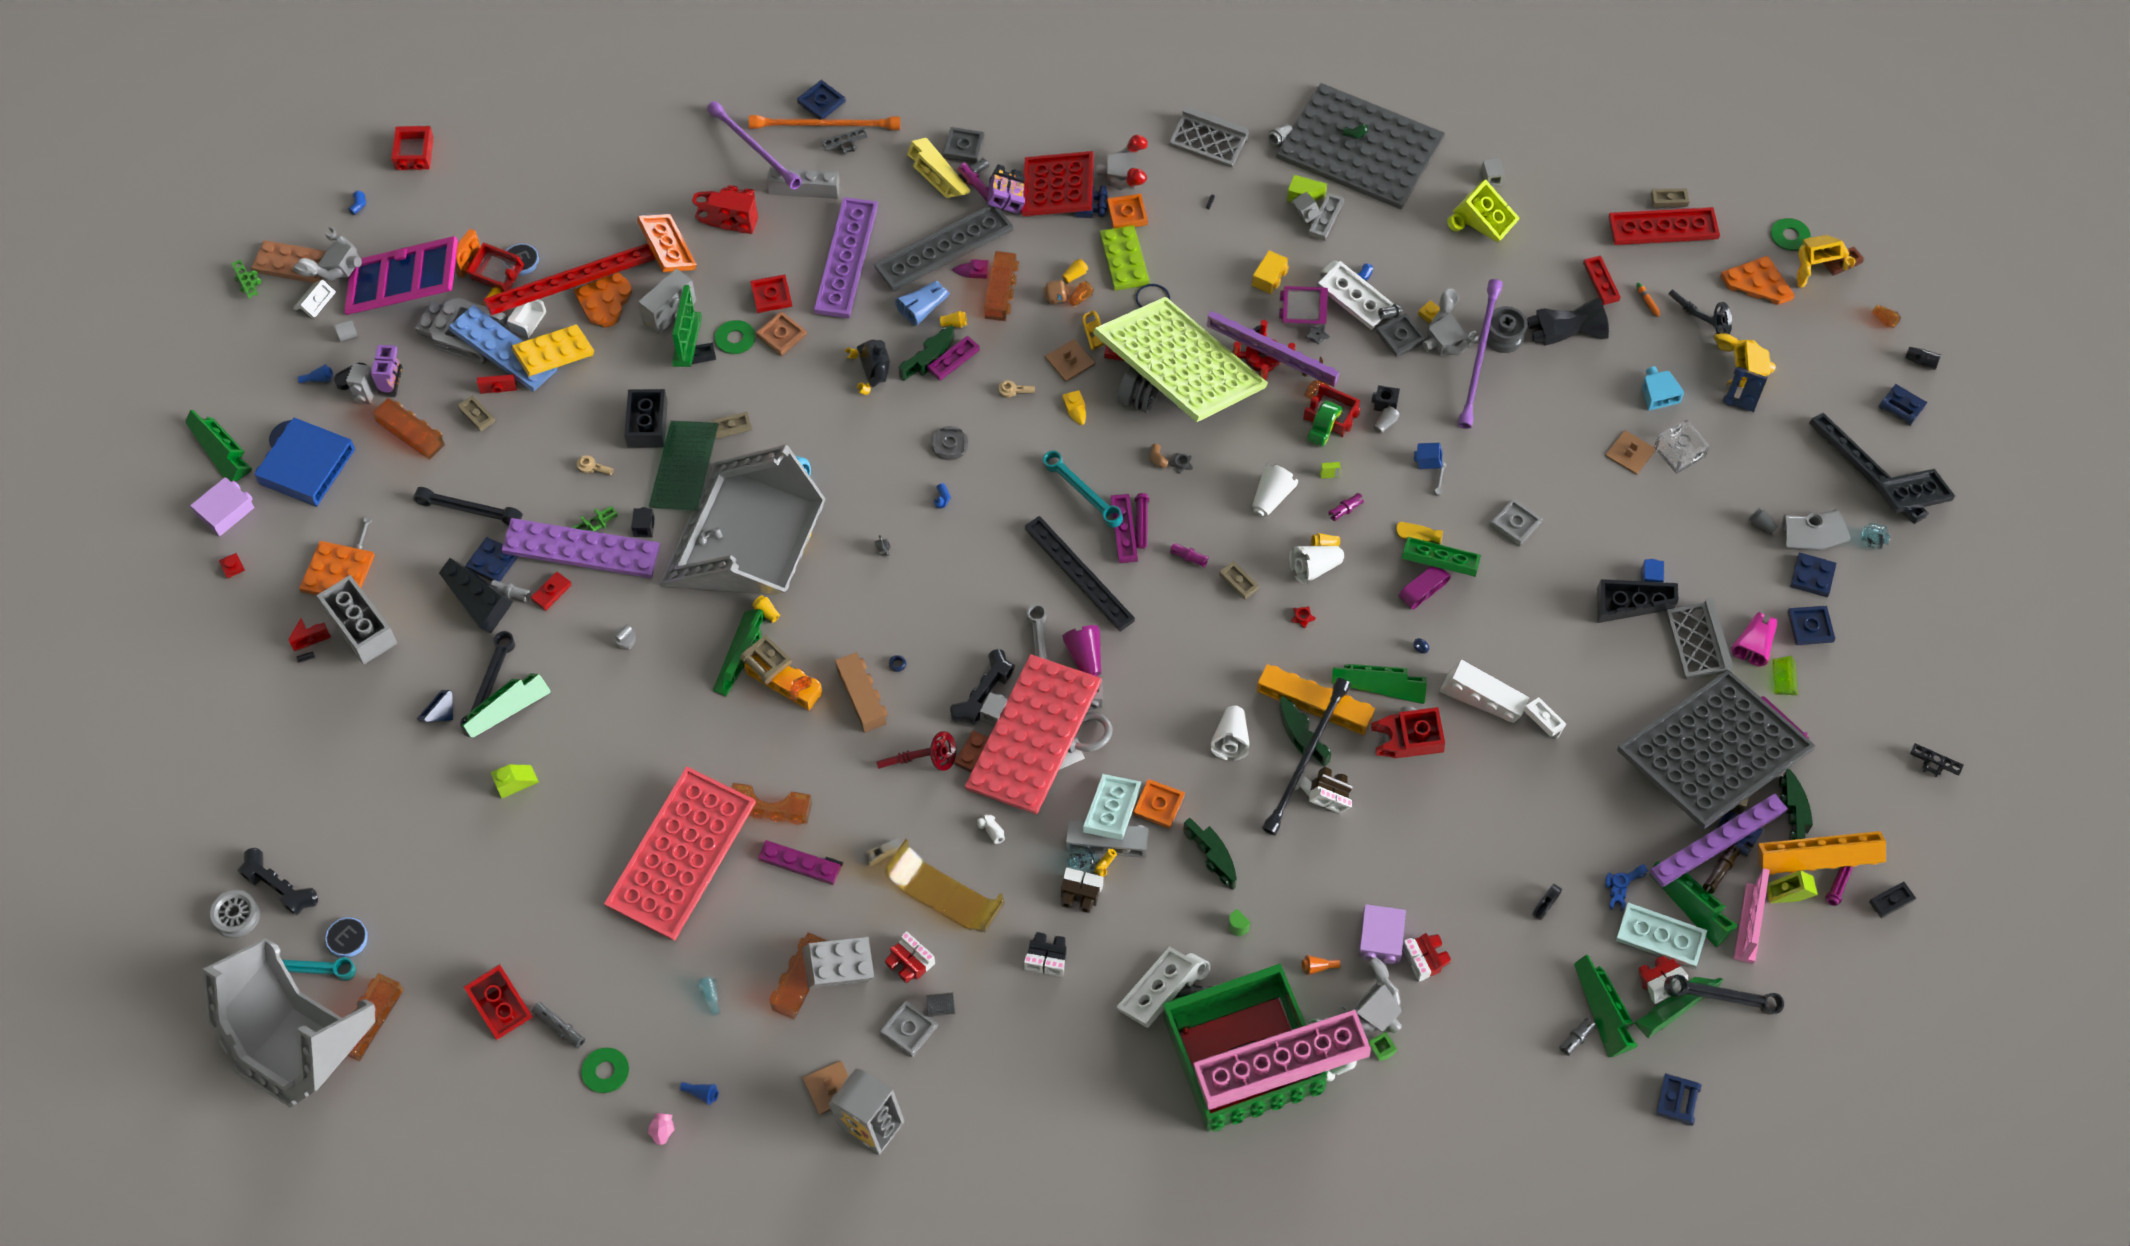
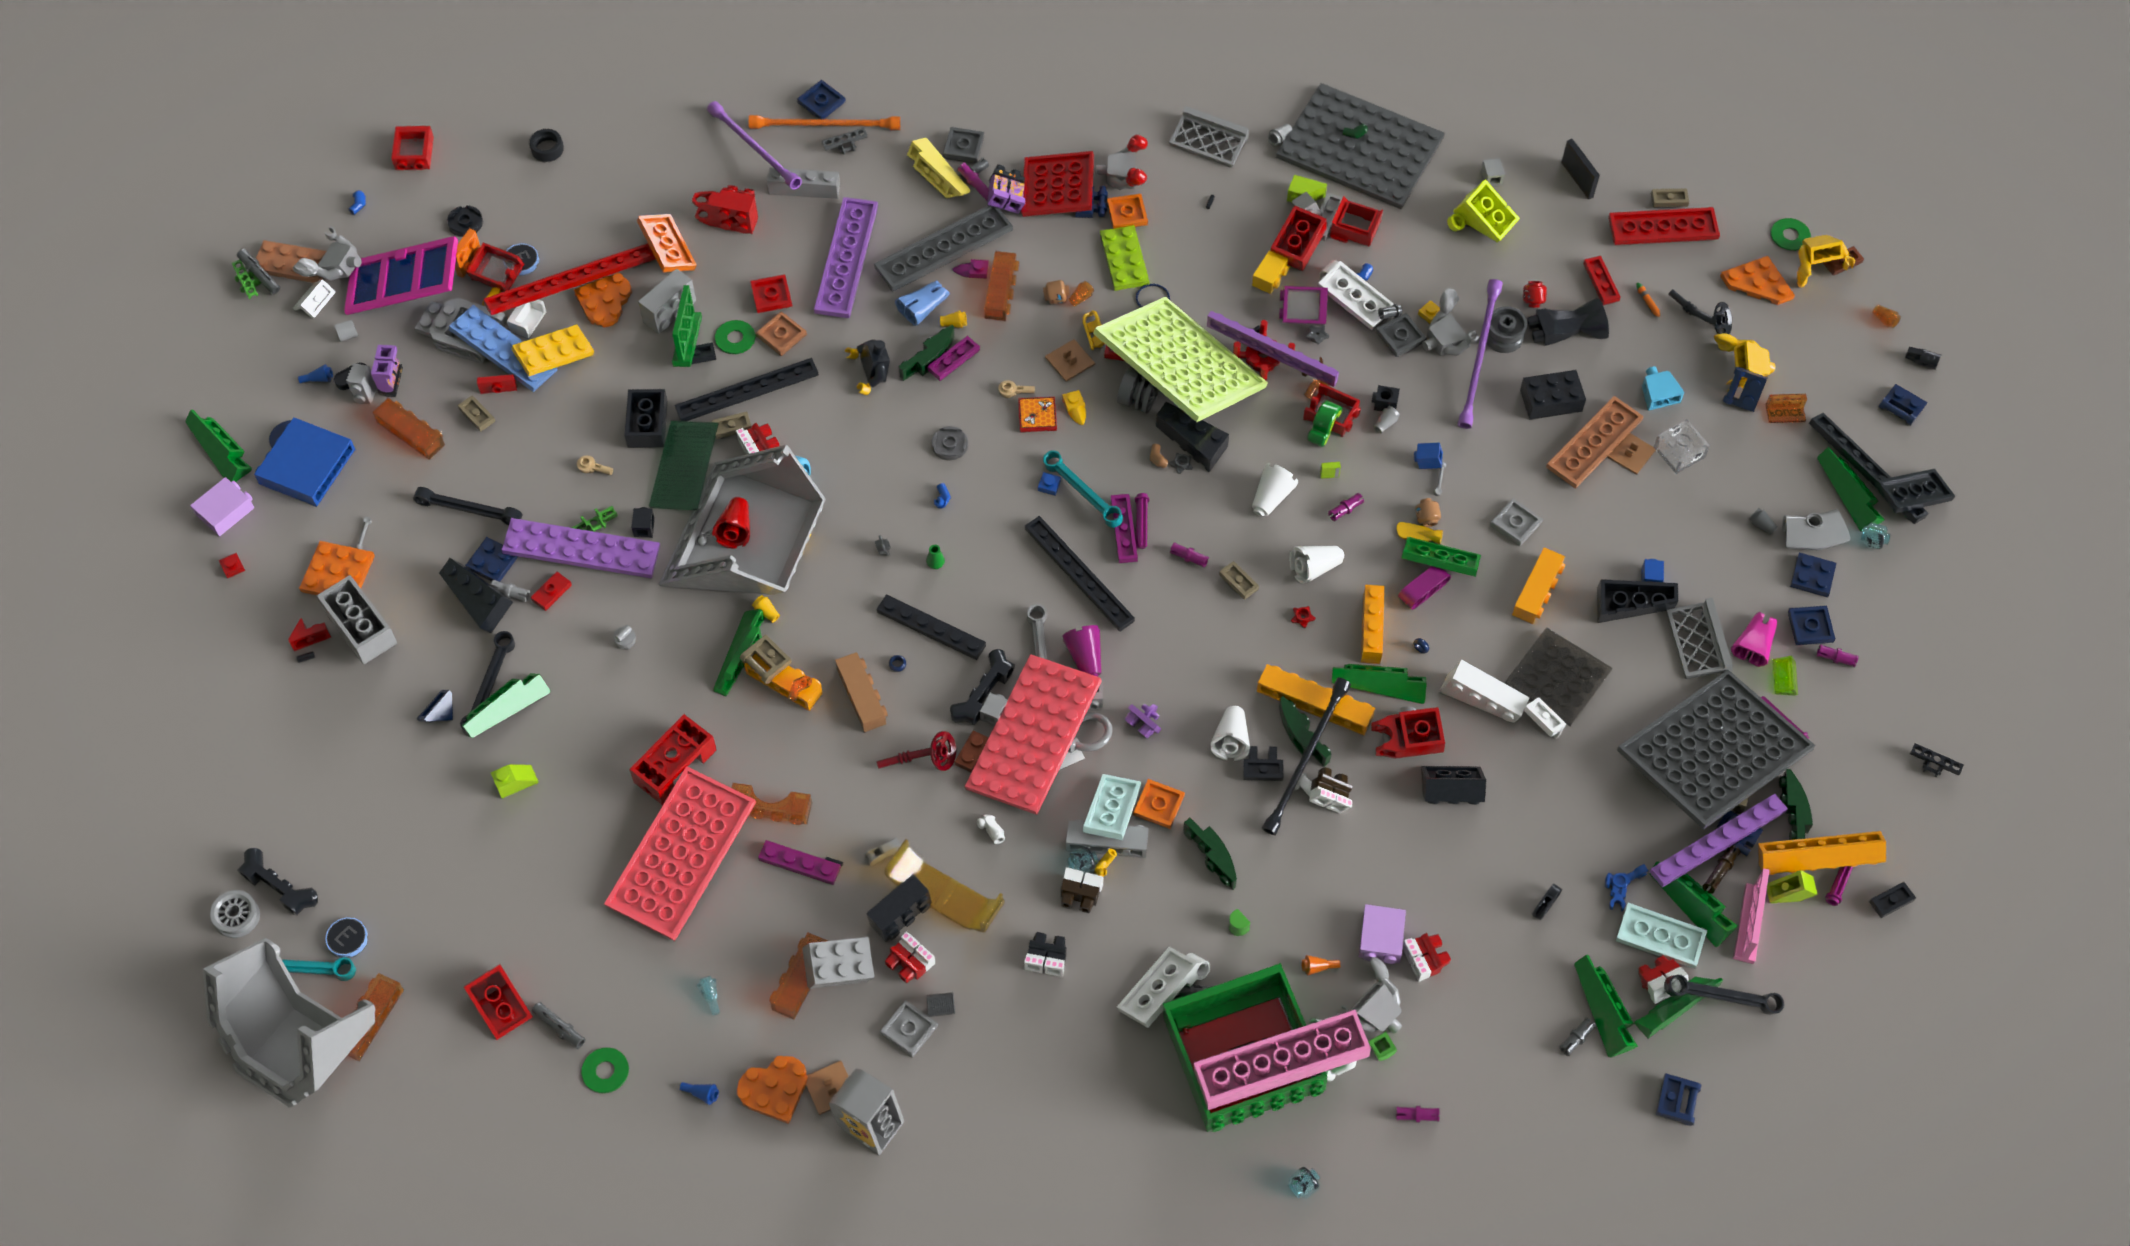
bright pink rock [648,1113,675,1145] -> none
yellow cone [1062,258,1088,284] -> none
yellow cone [1311,533,1340,547] -> none
none -> dark grey pin [236,249,281,295]
none -> black tile [447,205,483,237]
none -> black tyre [529,129,564,162]
none -> red plate [629,714,717,805]
none -> black plate [675,358,819,423]
none -> red cone [712,497,750,549]
none -> red hips [736,423,779,454]
none -> orange plate [737,1056,808,1124]
none -> black brick [866,874,932,942]
none -> black plate [877,594,986,660]
none -> green cone [926,545,945,569]
none -> tile [1018,396,1057,432]
none -> blue plate [1038,472,1061,496]
none -> medium lavender hips [1125,704,1161,738]
none -> black wedge [1156,401,1229,472]
none -> black plate [1243,746,1284,781]
none -> red brick [1270,205,1327,271]
none -> clear light blue head [1288,1167,1320,1199]
none -> red piece [1330,196,1383,247]
none -> light orange brick [1361,585,1384,664]
none -> magenta pin [1396,1106,1440,1123]
none -> medium nougat head [1415,498,1441,527]
none -> black slope [1421,766,1486,805]
none -> clear smoke plate [1505,627,1612,727]
none -> light orange brick [1512,547,1566,624]
none -> black brick [1520,370,1586,420]
none -> red head [1523,281,1547,308]
none -> nougat plate [1546,396,1644,489]
none -> black tile [1561,139,1600,200]
none -> clear orange panel [1765,394,1807,423]
none -> magenta pin [1816,644,1859,667]
none -> green wedge [1817,447,1885,532]

